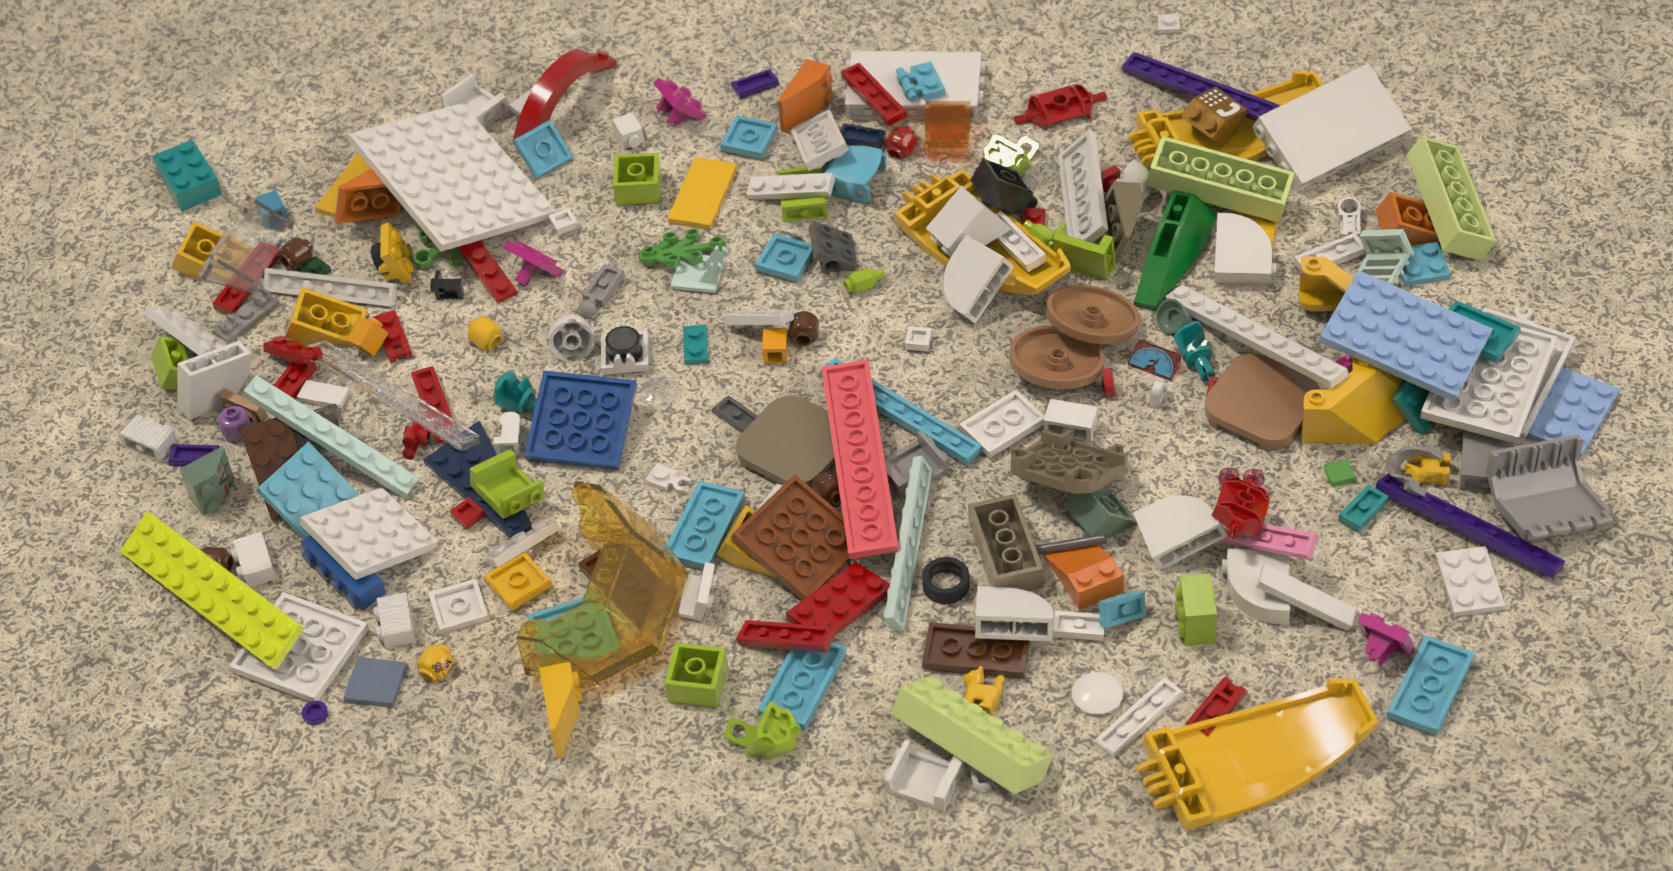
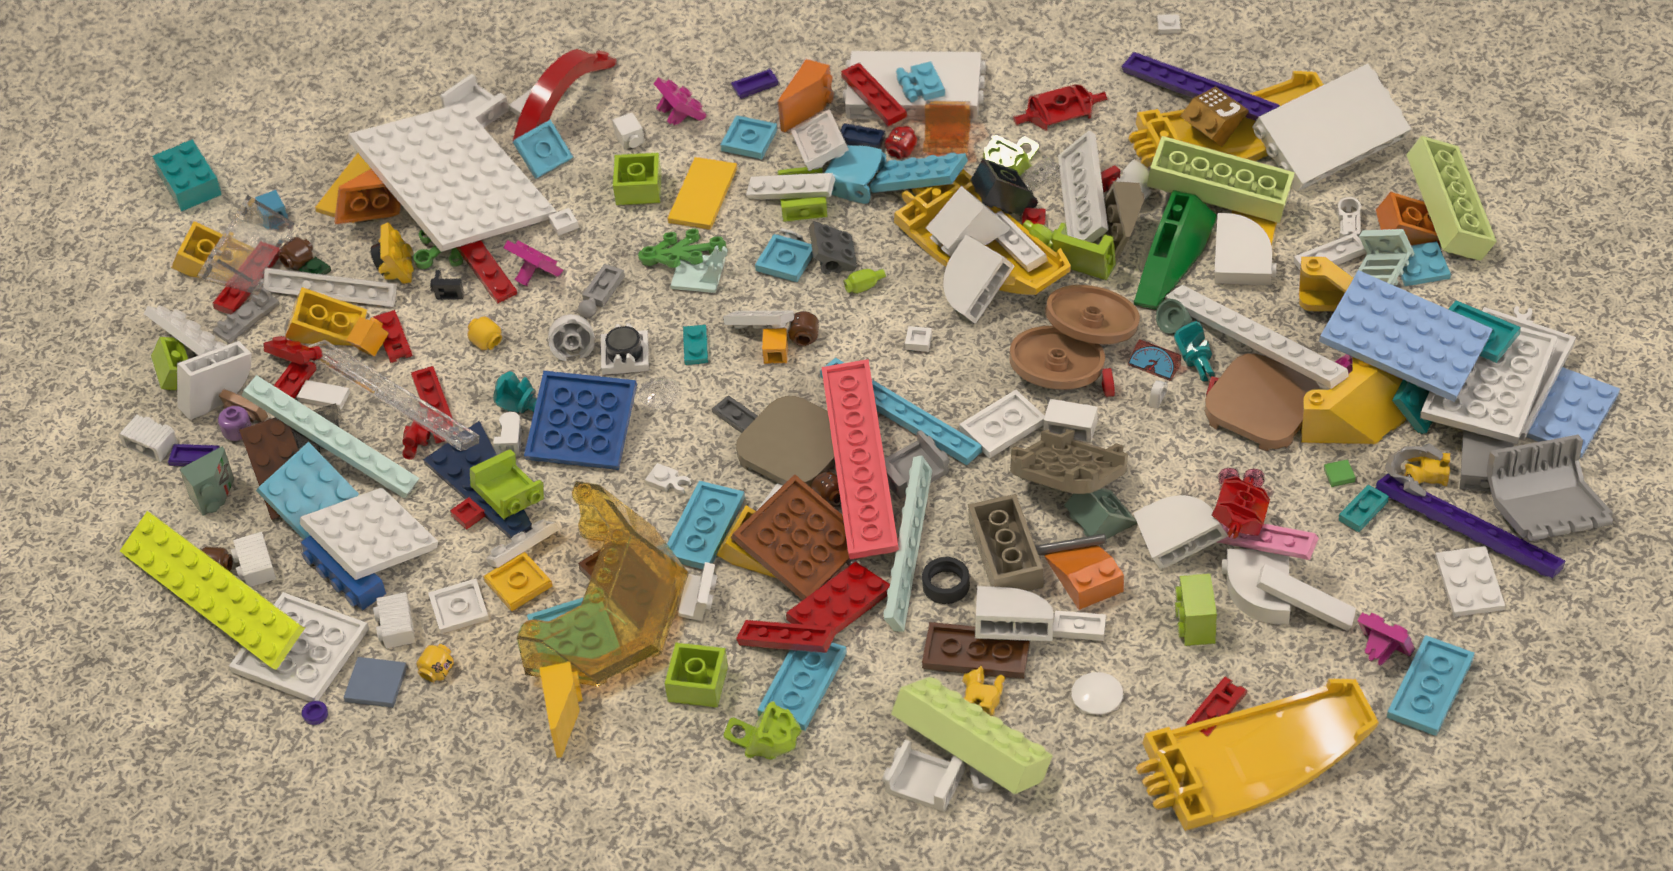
white tile [1094,678,1184,758] -> none
medium azure plate [1099,590,1146,628] -> none
none -> medium azure plate [870,153,968,193]

